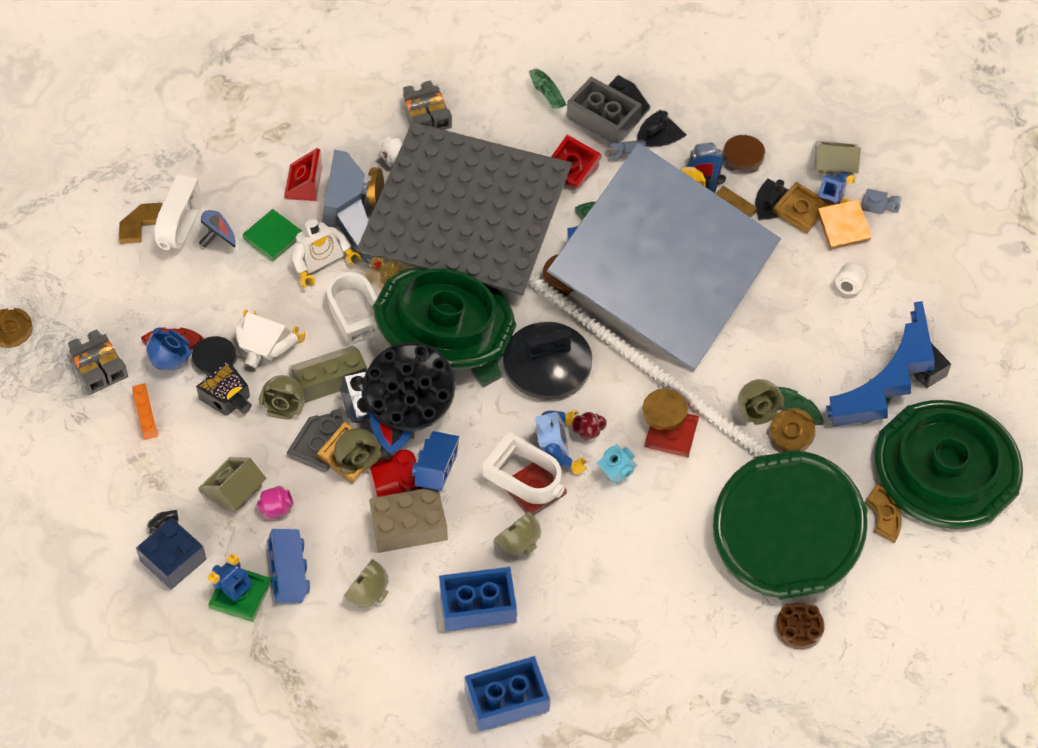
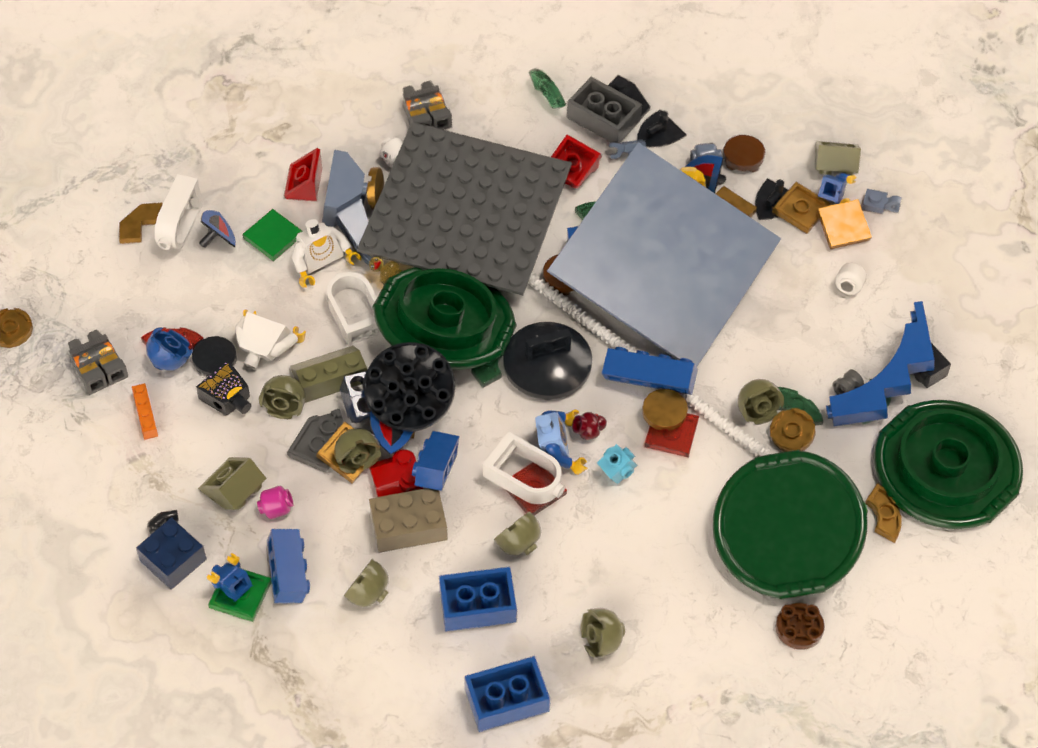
none -> olive cylinder [581,608,625,658]
none -> blue brick [602,347,698,395]
none -> dark grey wheel [832,369,864,395]

